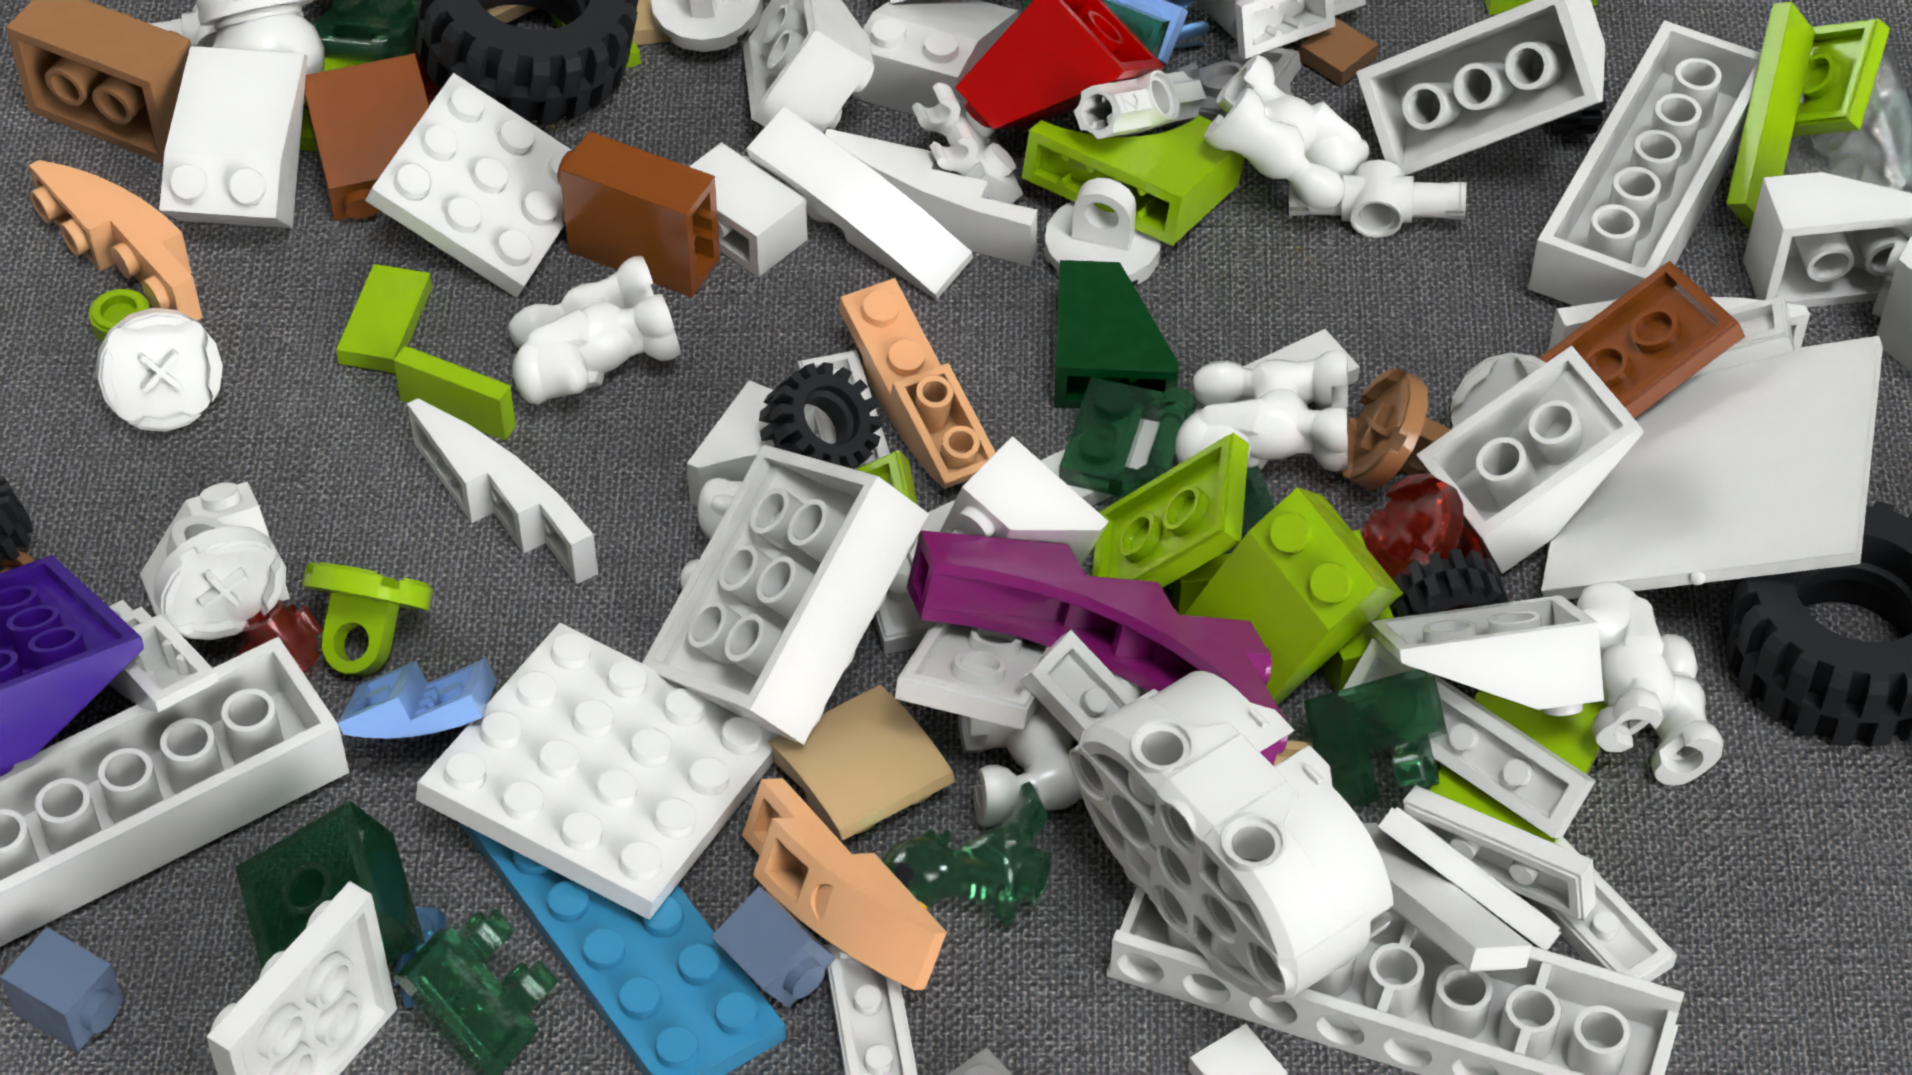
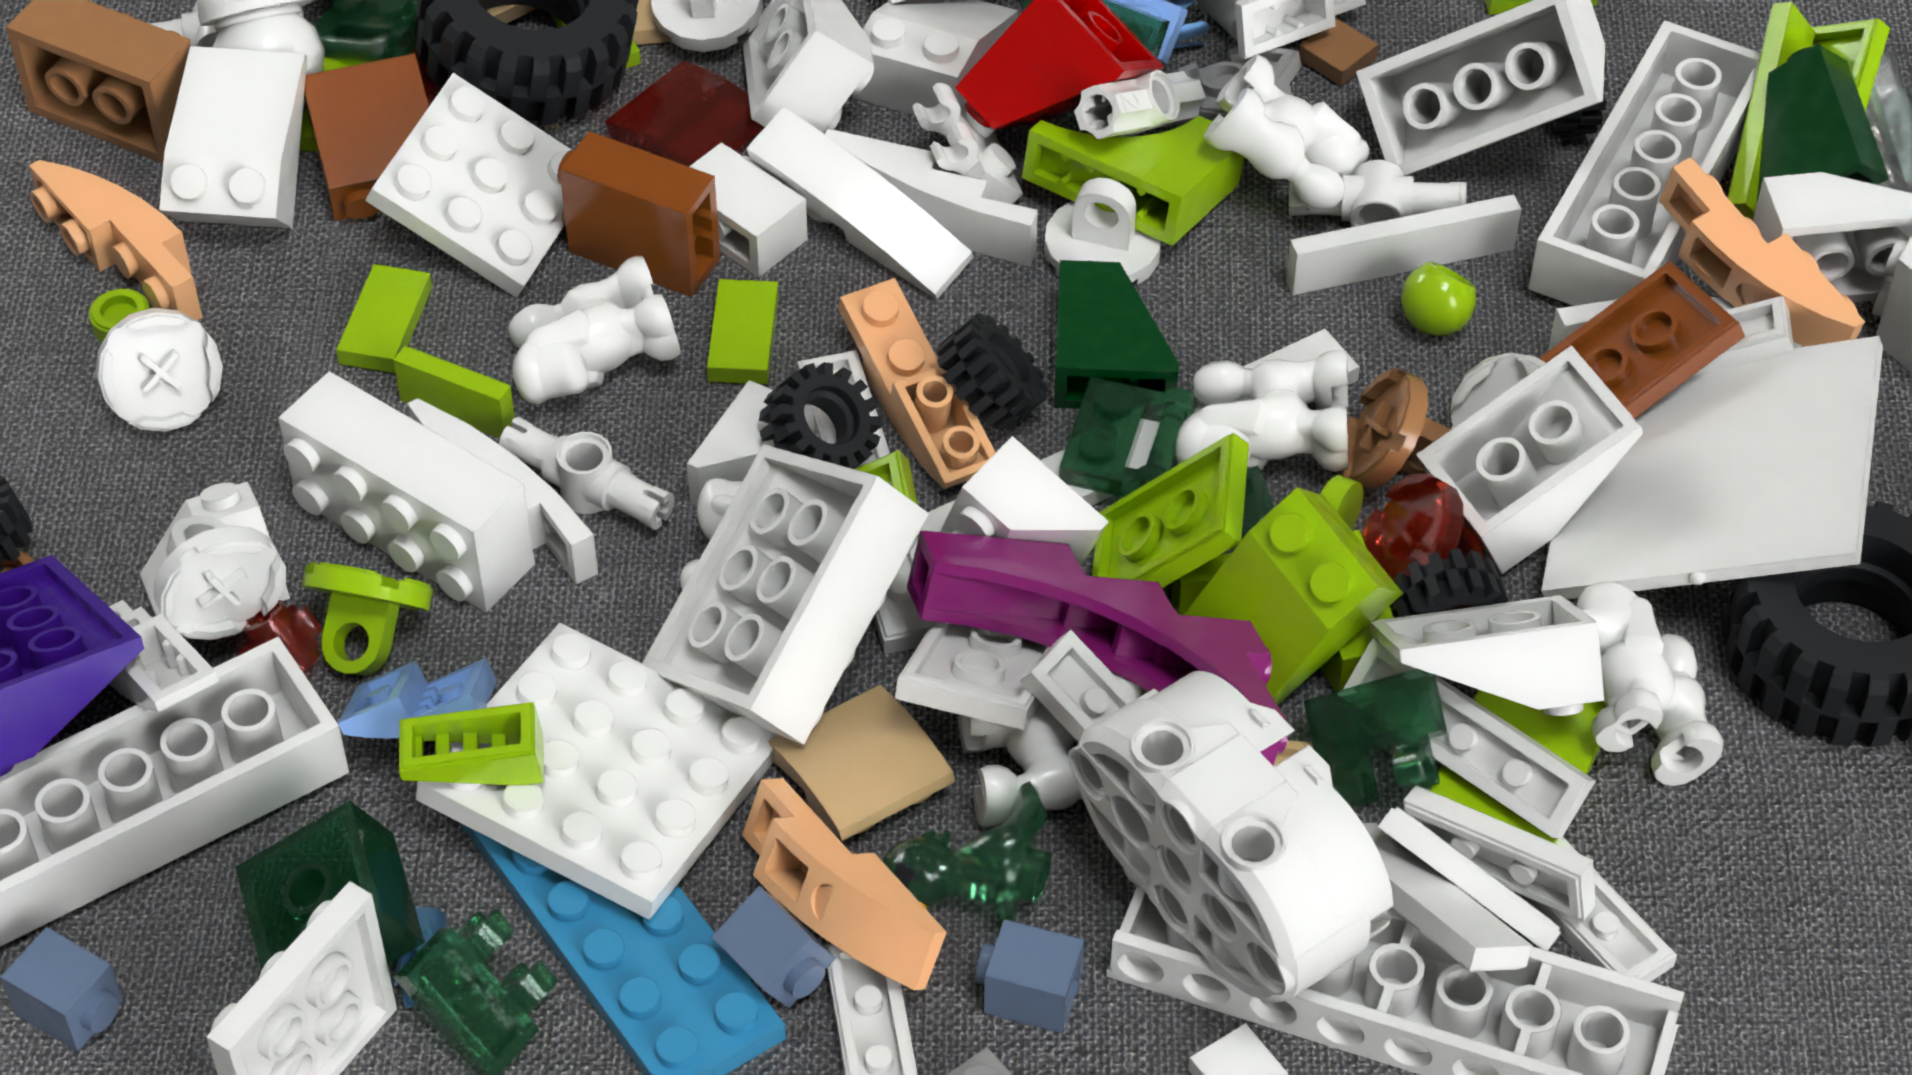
none -> white brick [278,371,535,613]
none -> lime slope [399,702,544,785]
none -> white pin [499,417,675,530]
none -> clear red slope [605,61,765,167]
none -> lime tile [707,279,779,384]
none -> black tyre [936,313,1048,431]
none -> sand blue brick [975,919,1084,1034]
none -> white tile [1286,194,1521,295]
none -> lime tile [1320,475,1364,530]
none -> lime piece [1401,261,1476,336]
none -> light nougat slope [1659,157,1865,347]
none -> dark green slope [1757,44,1890,202]

